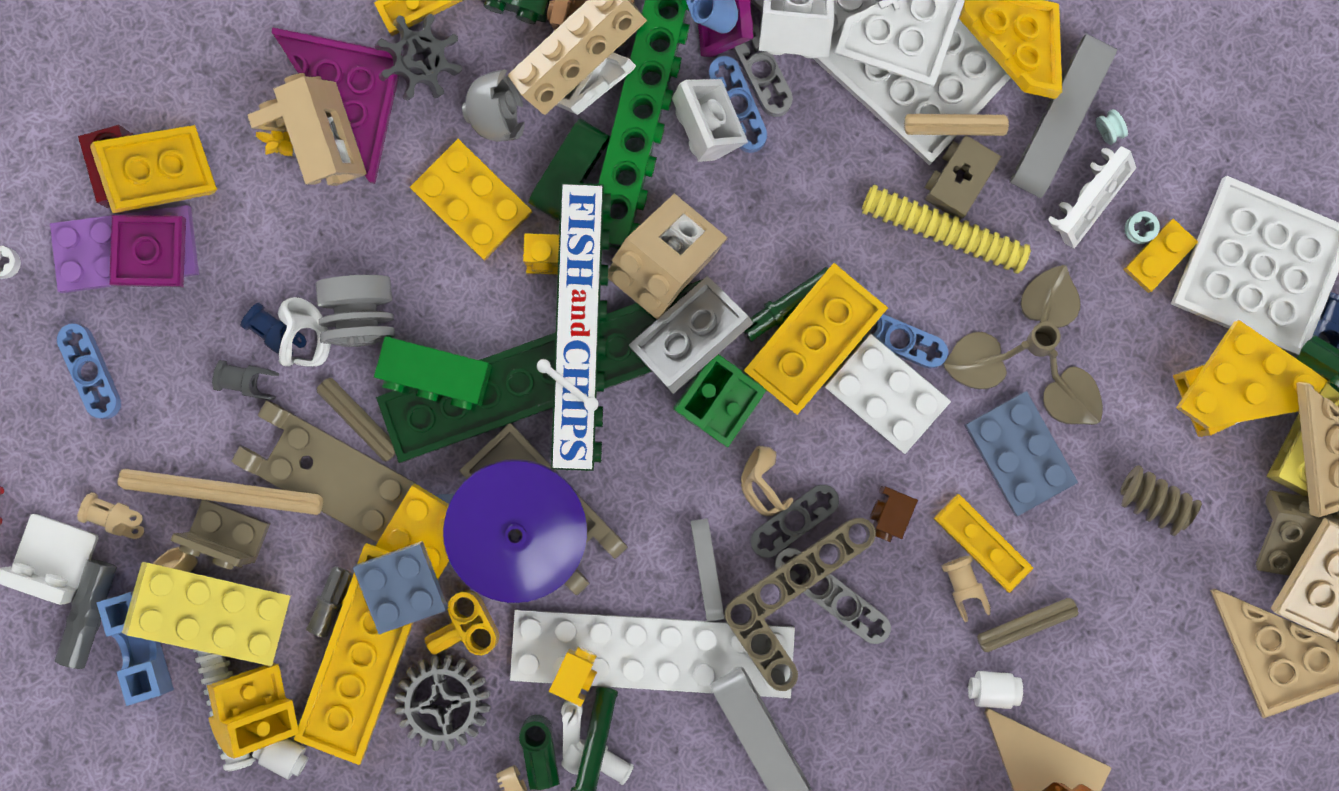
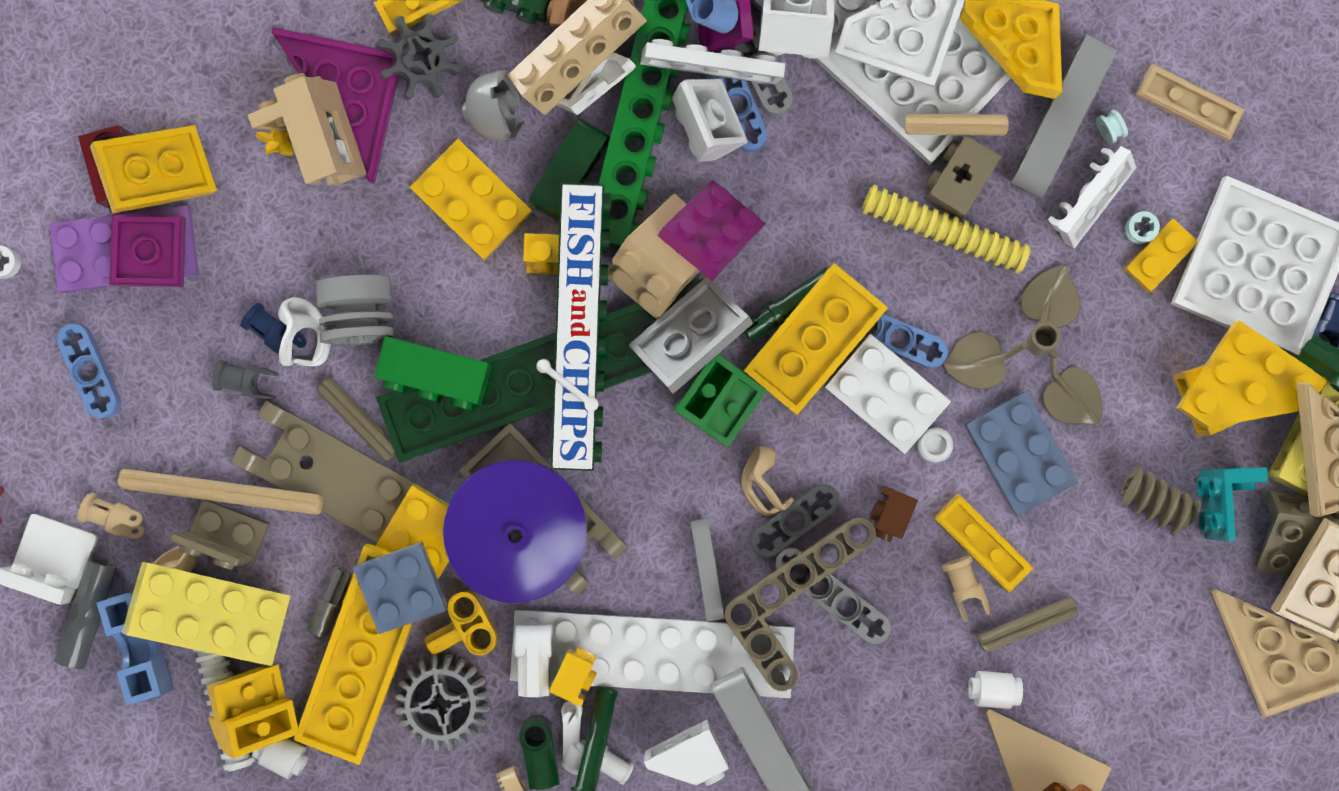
none -> white piece [515,625,553,697]
none -> white plate [640,39,786,85]
none -> white slope [644,719,729,786]
none -> magenta plate [657,180,766,281]
none -> white tile [917,428,953,463]
none -> tan tile [1135,64,1245,142]
none -> teal bracket [1196,467,1268,542]

